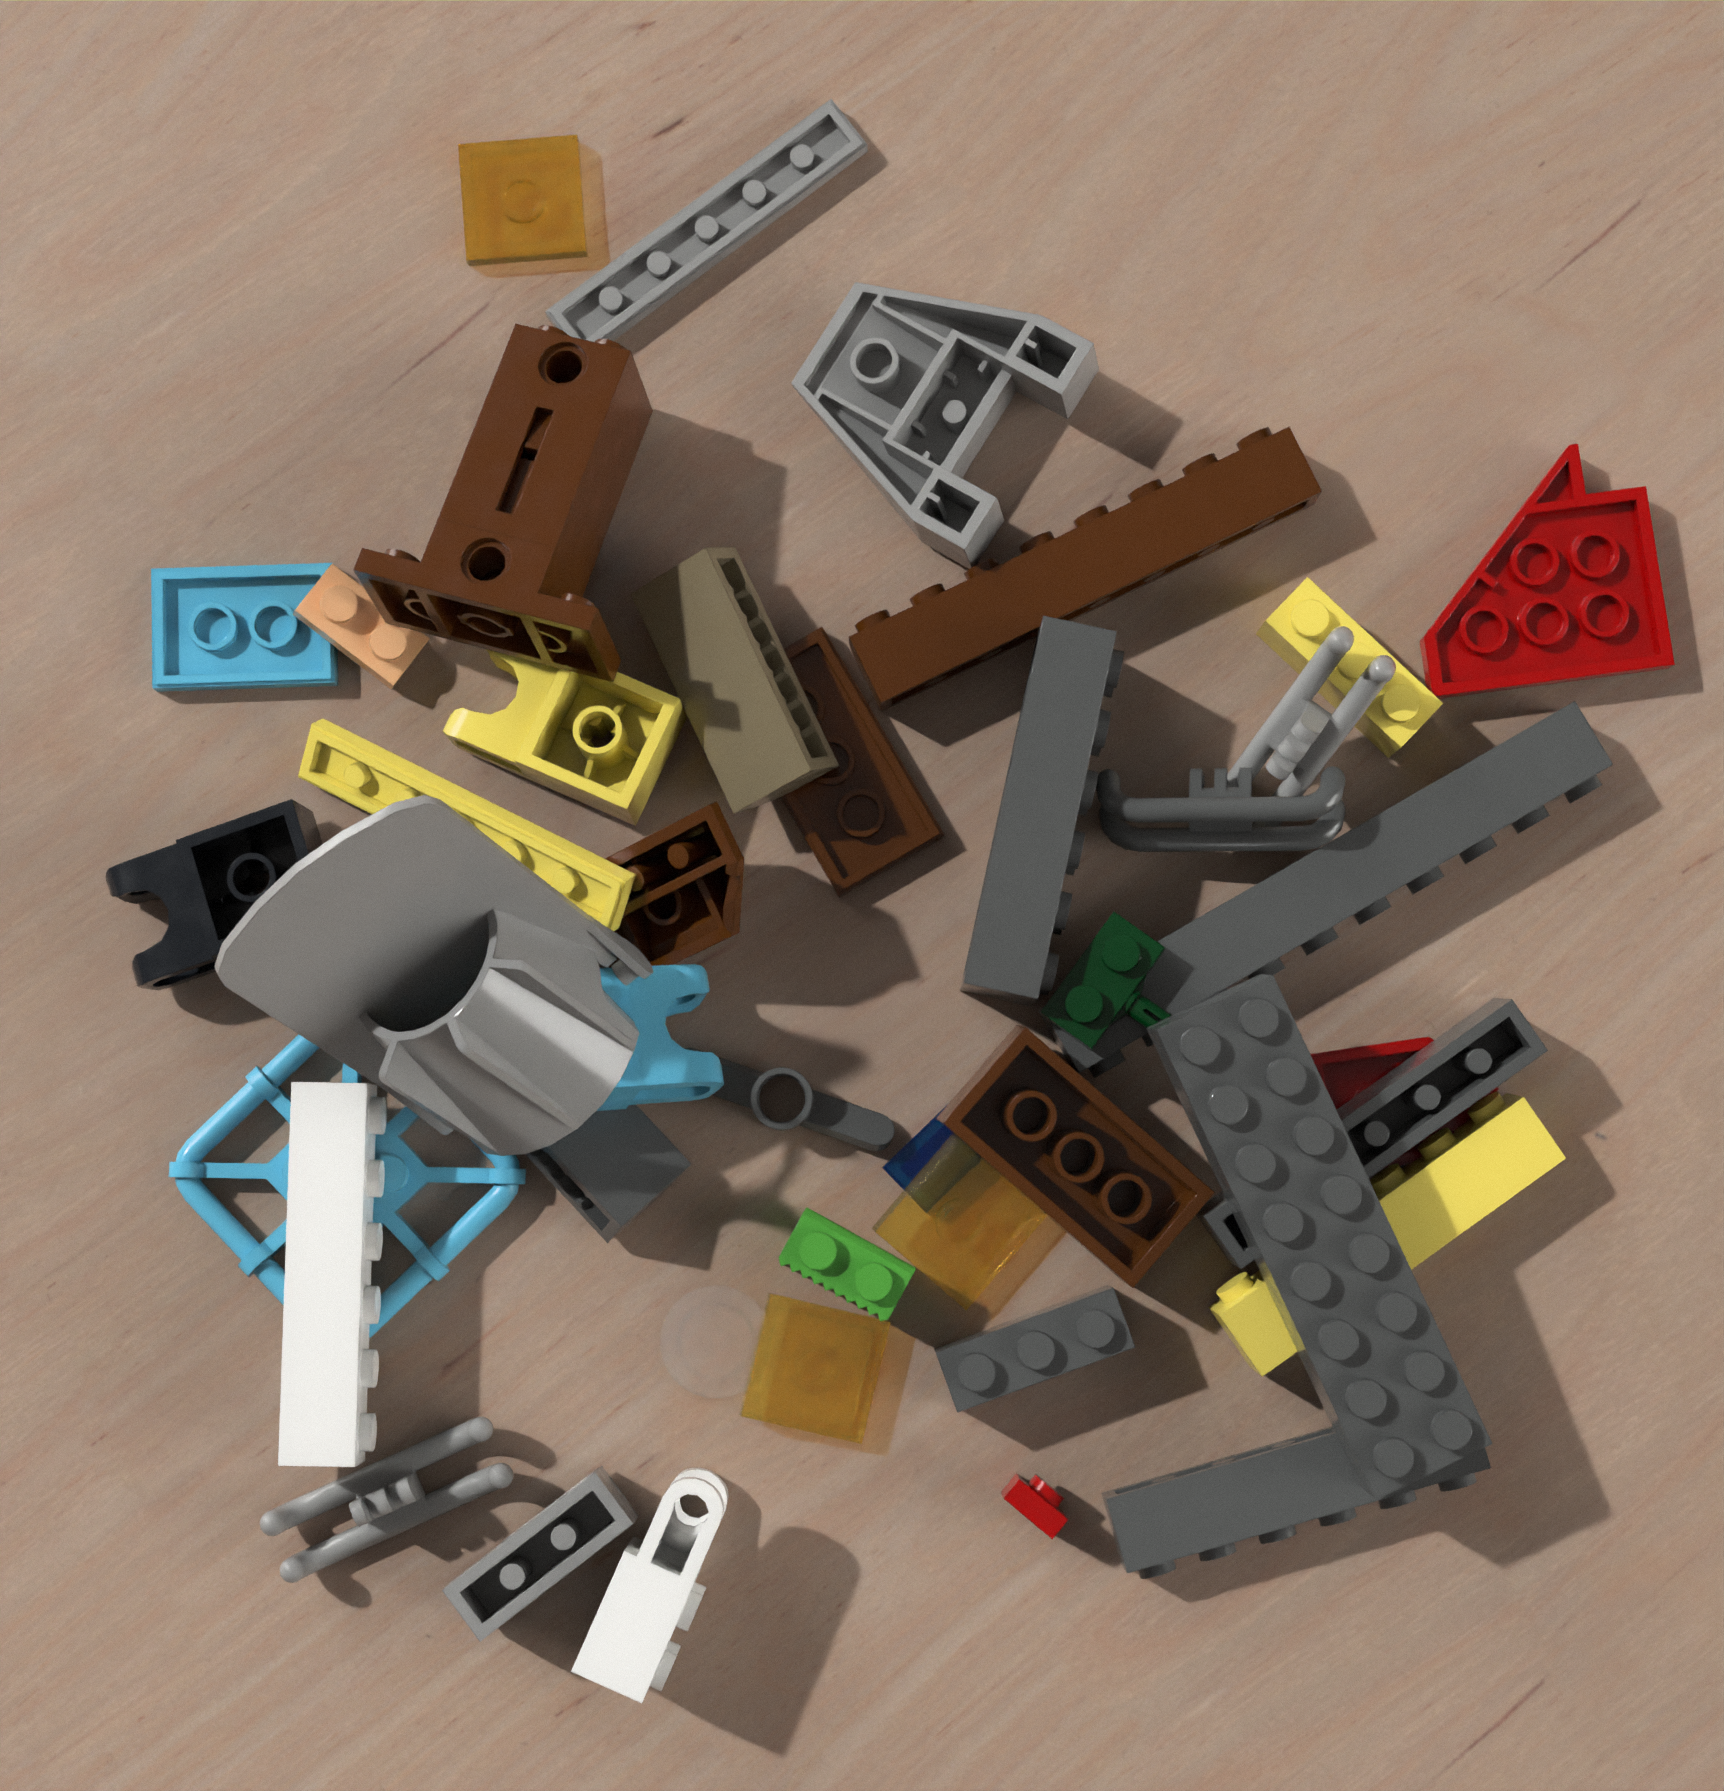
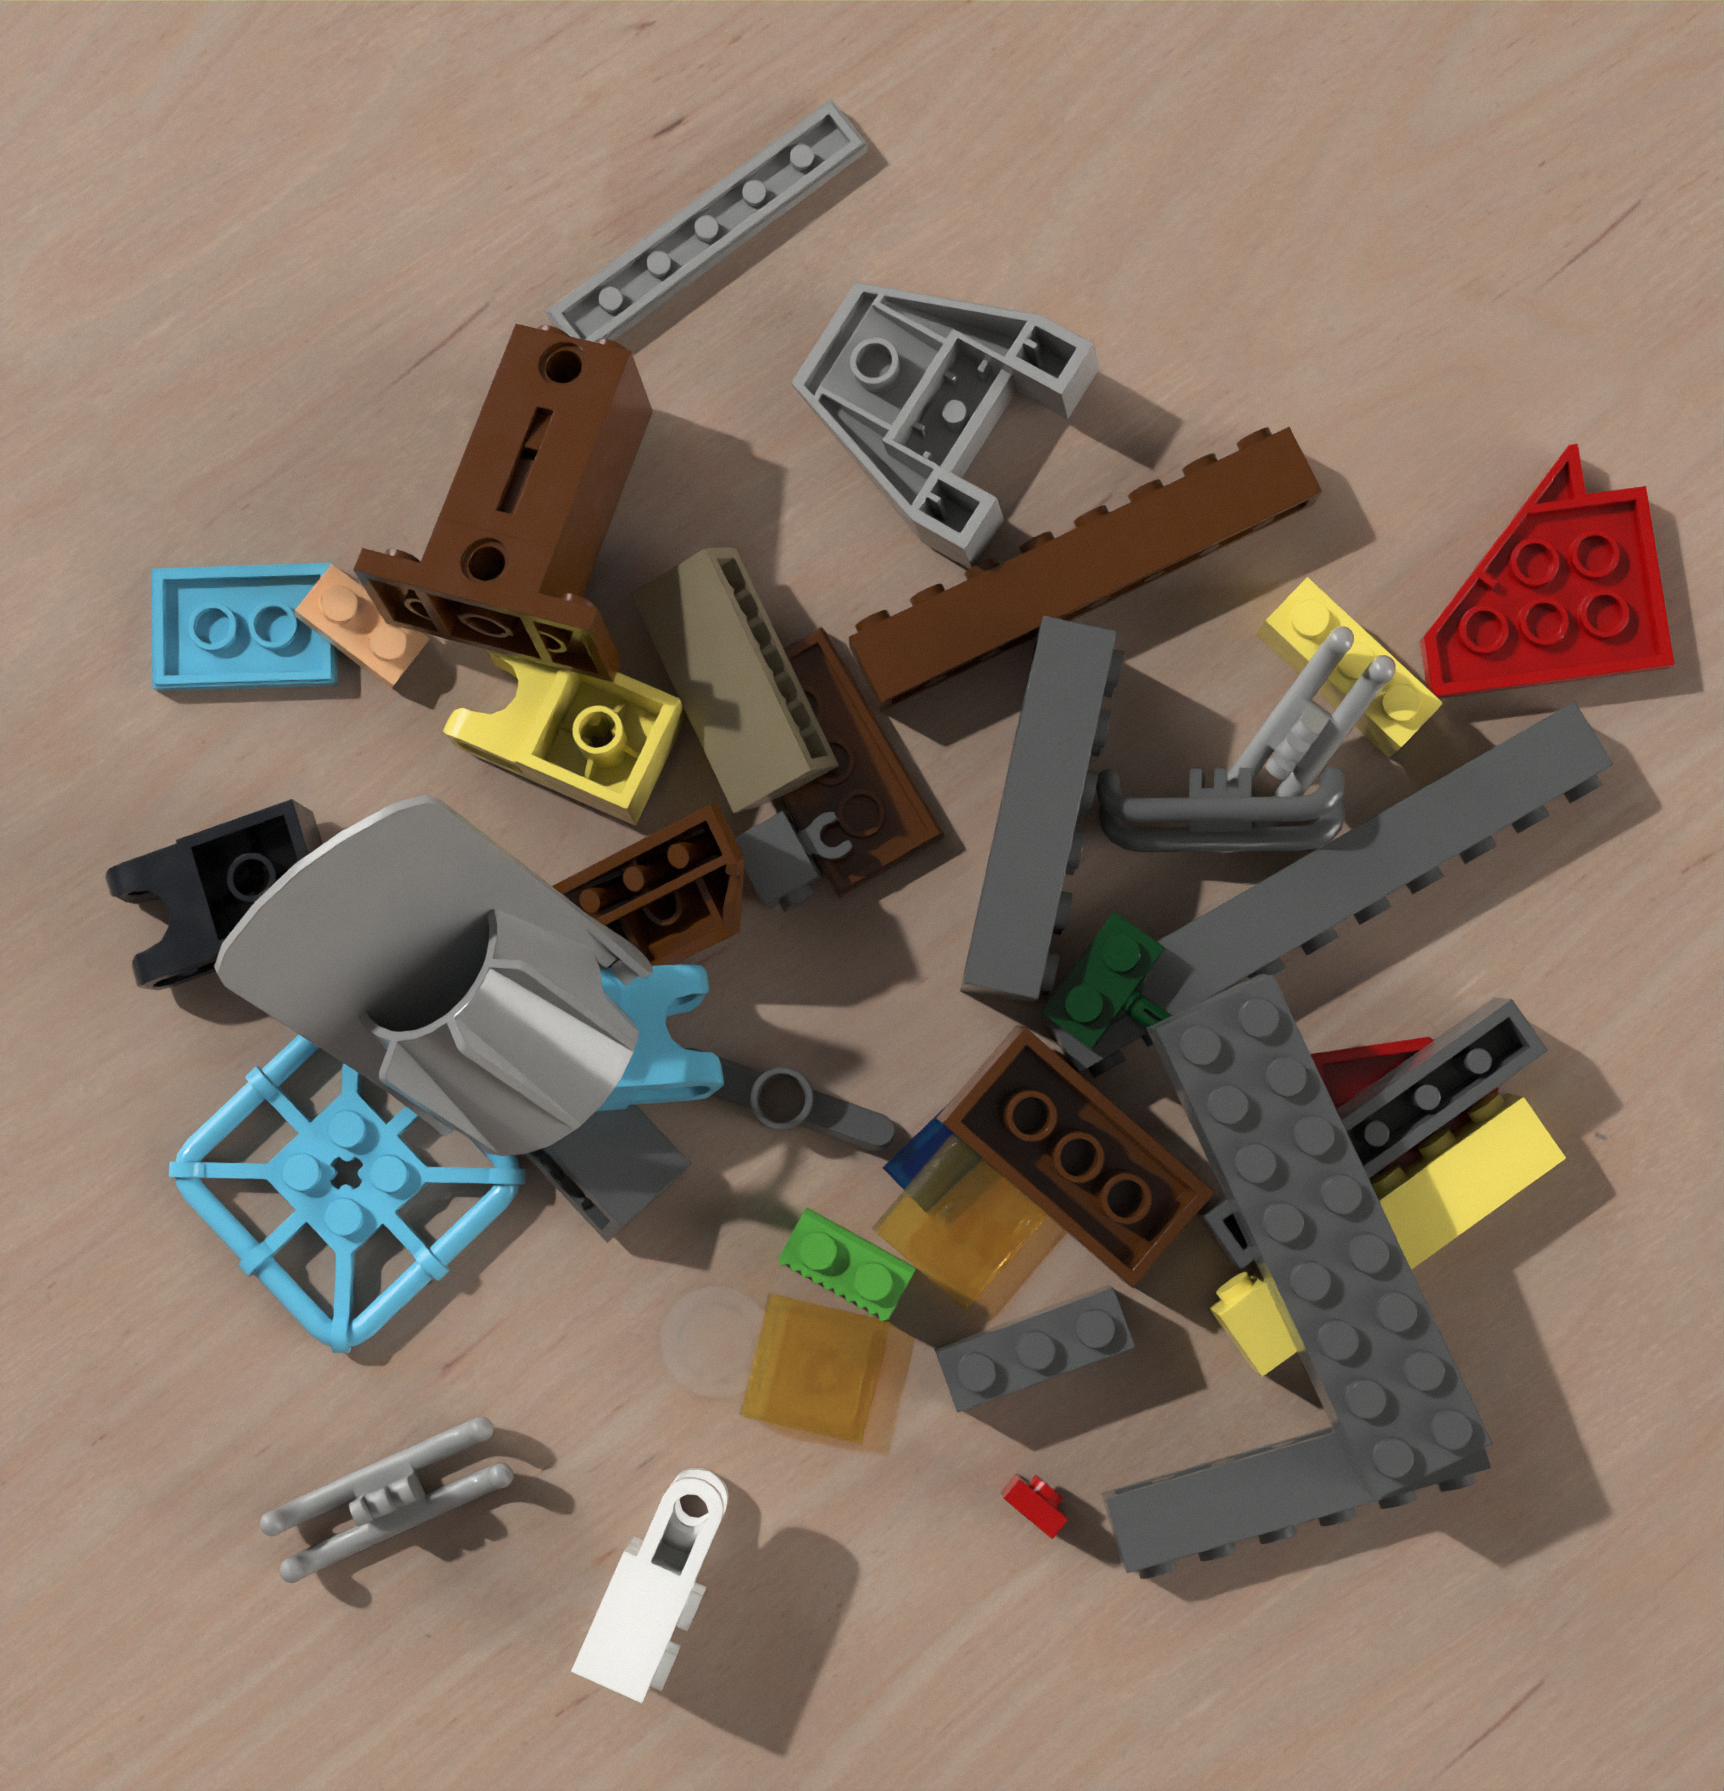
white brick [278,1082,387,1467] -> none
light yellow tile [298,718,636,931] -> none
light grey brick [442,1466,639,1642] -> none
clear yellow tile [458,135,588,267] -> none
none -> dark grey brick [735,811,855,912]

